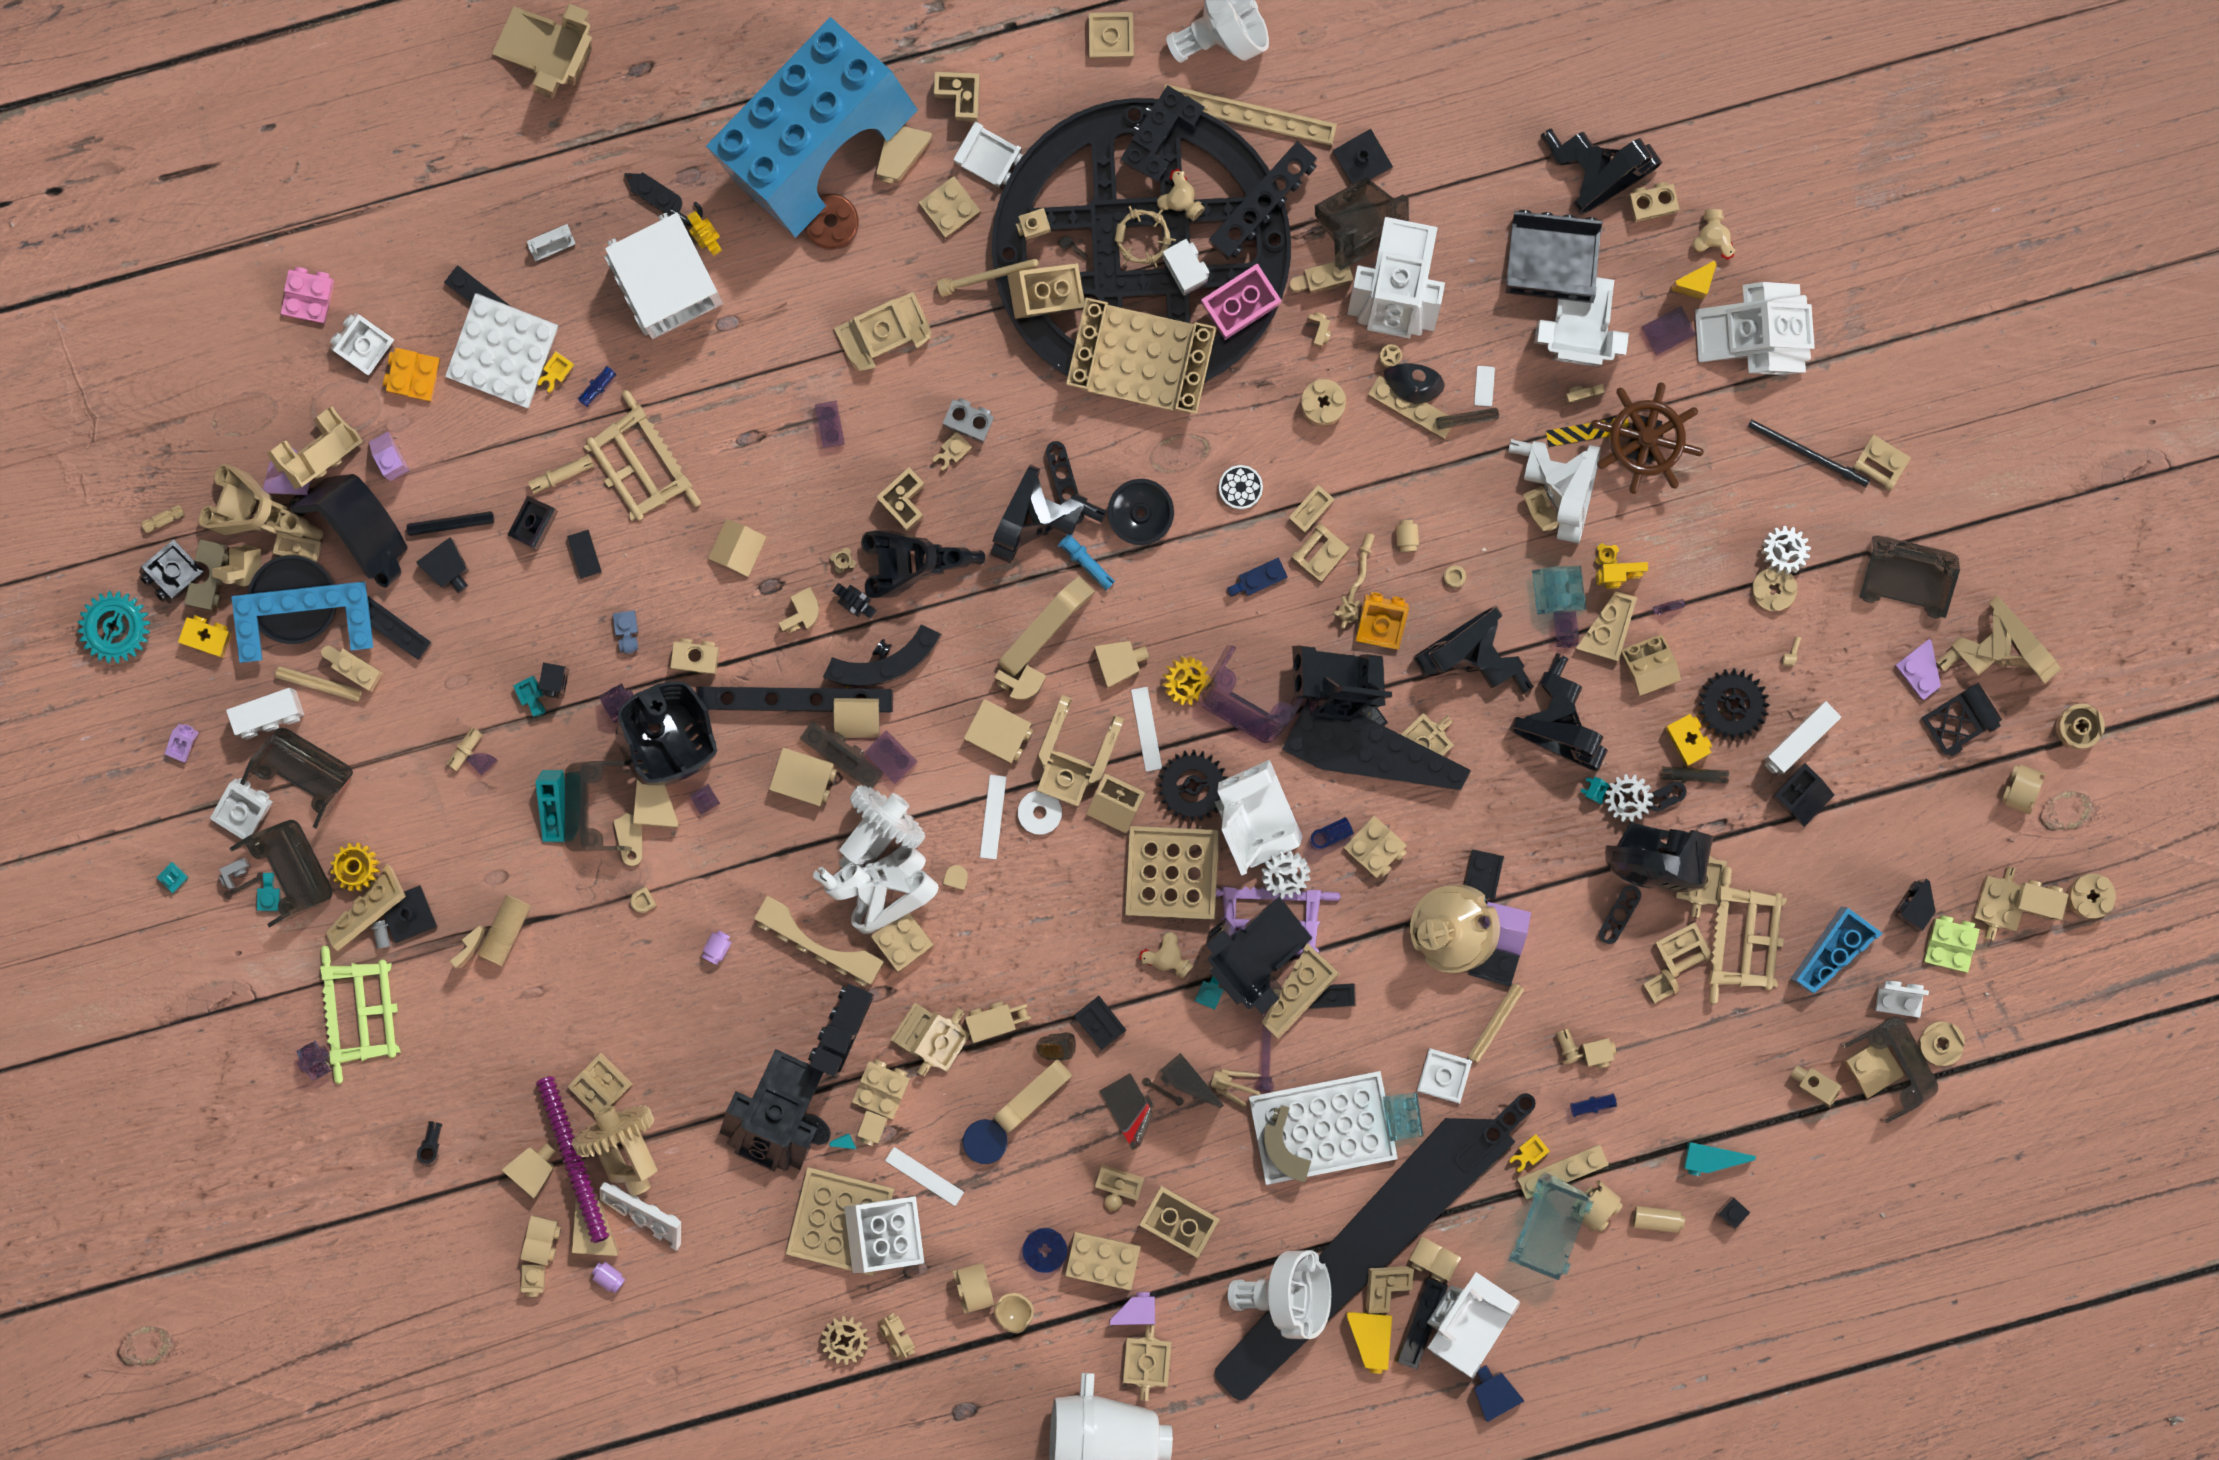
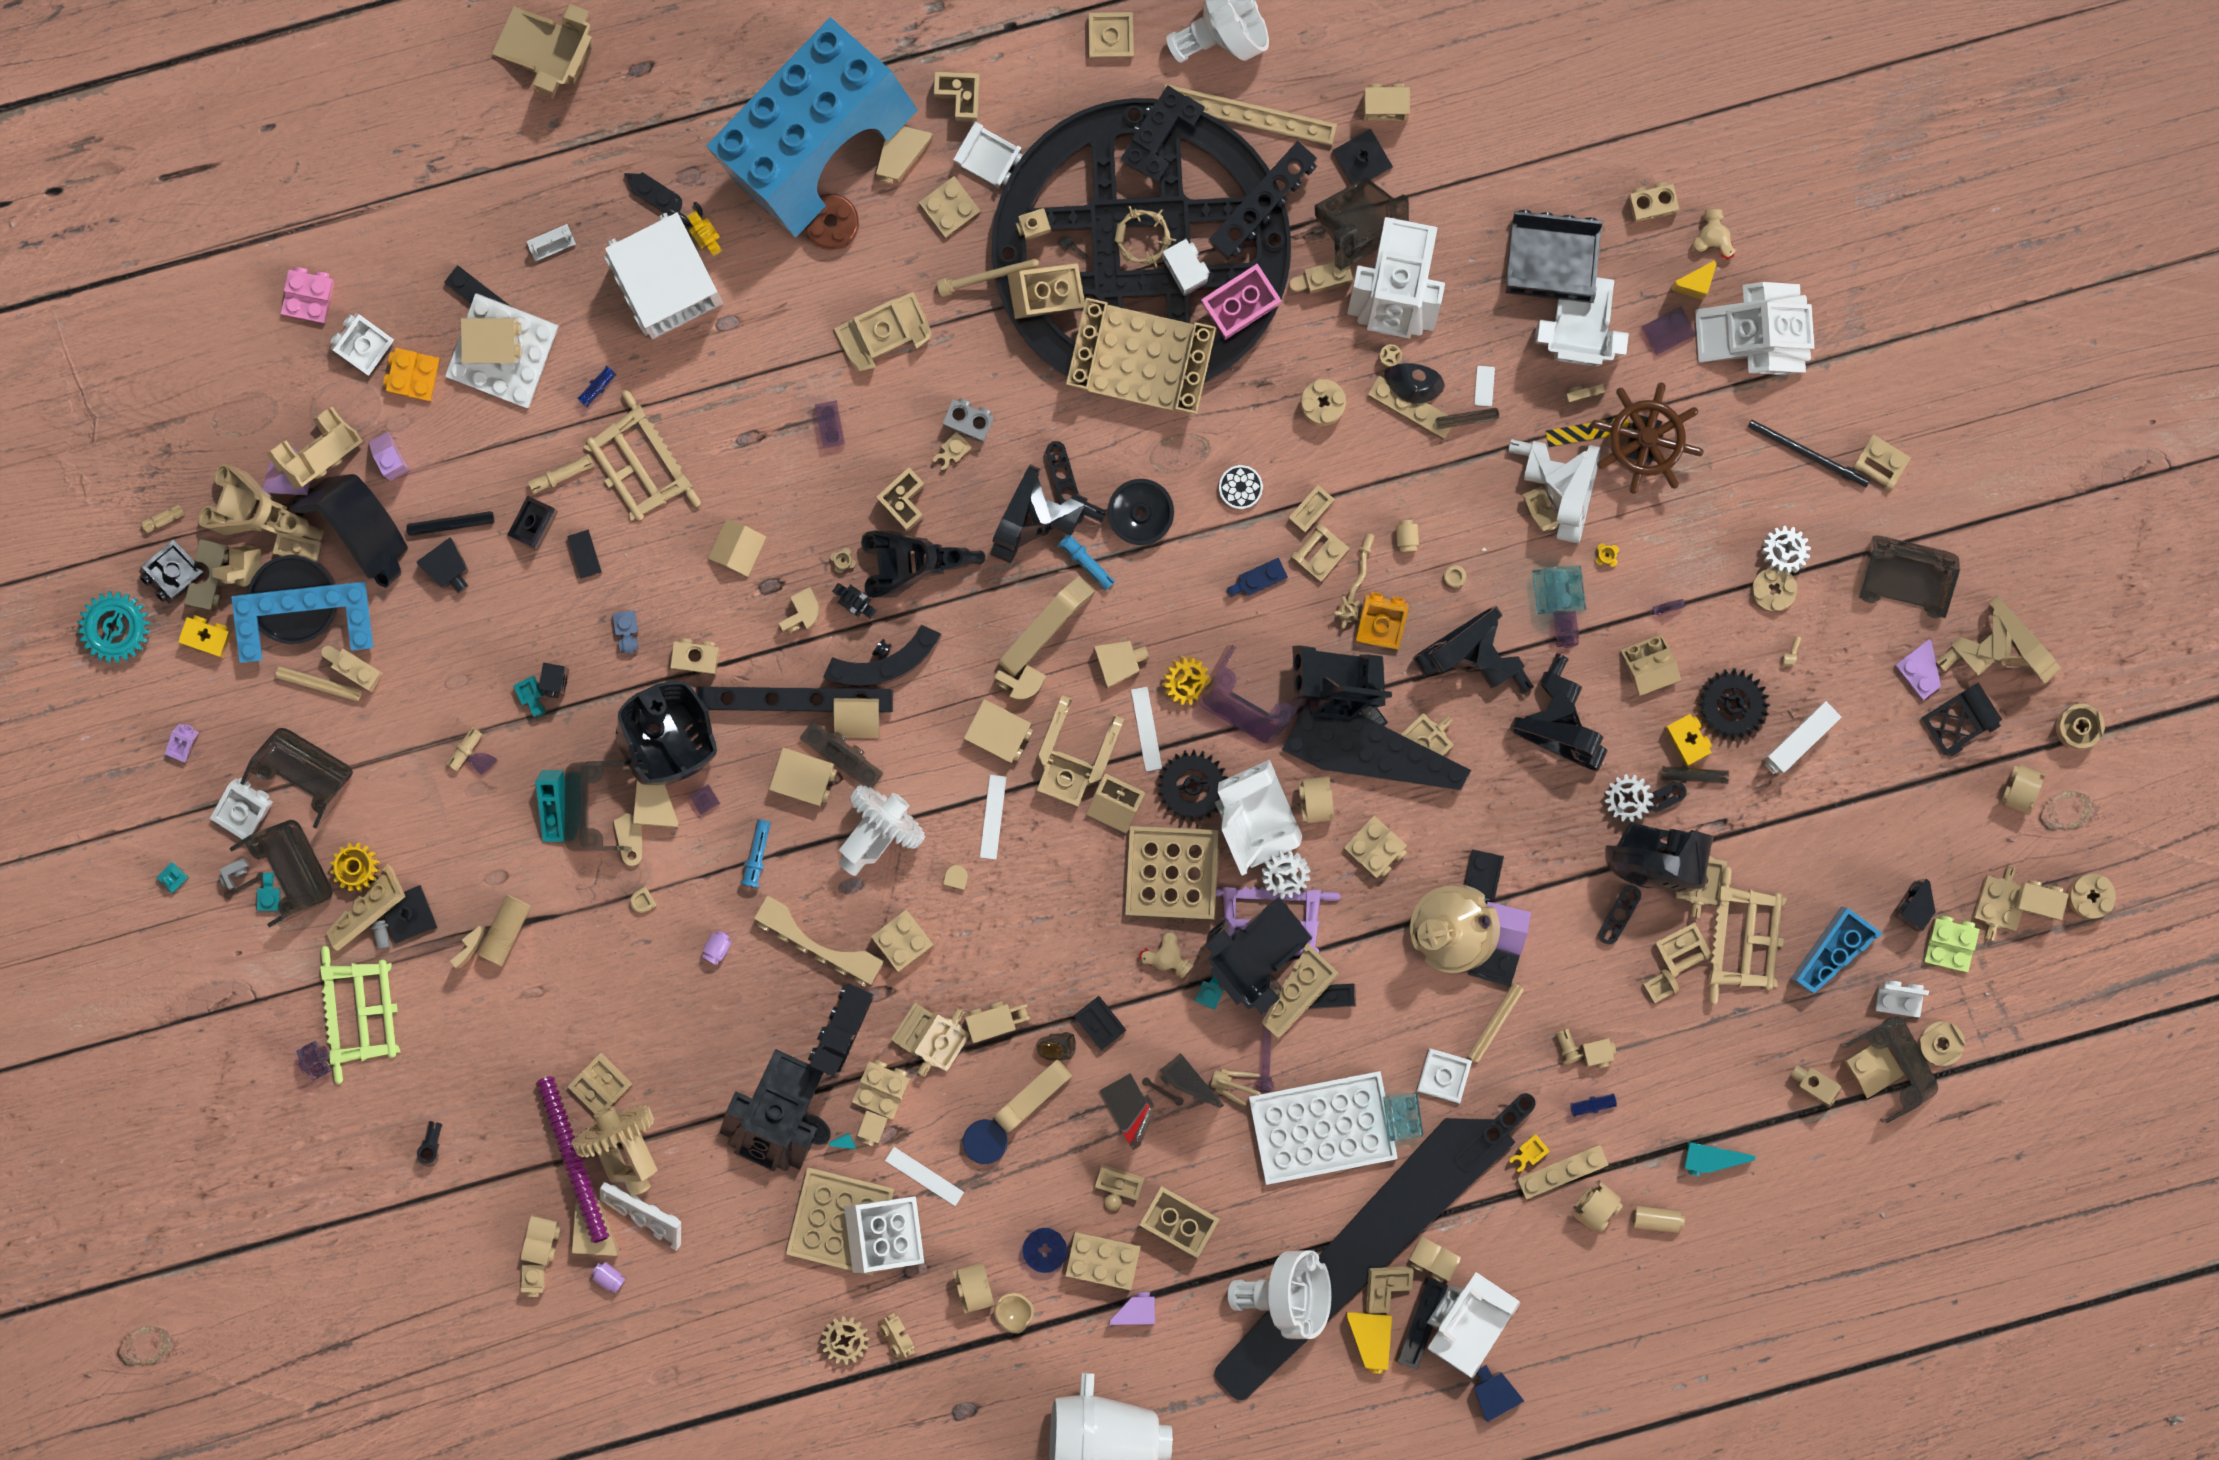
white brick [226,688,305,740] -> none
black plate [368,596,432,660] -> none
tan torso [502,1143,556,1198] -> none
yellow plate [537,352,574,393] -> none
clear purple brick [599,683,634,723] -> none
white connector [813,846,939,934] -> none
clear purple plate [864,730,918,784] -> none
white tile [1018,791,1062,835] -> none
tan plate [1123,1324,1172,1401] -> none
tan animal [1157,169,1205,221] -> none
dark tan arch [1264,1105,1311,1182] -> none
tan bracket [1307,312,1331,348] -> none
clear blue piece [1309,817,1354,851] -> none
clear light blue windscreen [1509,1172,1594,1280] -> none
black connector [1540,128,1662,215] -> none
tan wing [1576,591,1637,662] -> none
teal tile [1580,776,1610,805] -> none
yellow plate [1596,562,1648,589] -> none
black brick [1716,1197,1750,1229] -> none
black slope [1771,763,1835,827] -> none
none -> tan brick [461,317,522,363]
none -> dark azure pin [740,819,772,888]
none -> tan brick [1298,776,1334,823]
none -> tan brick [1363,84,1410,121]

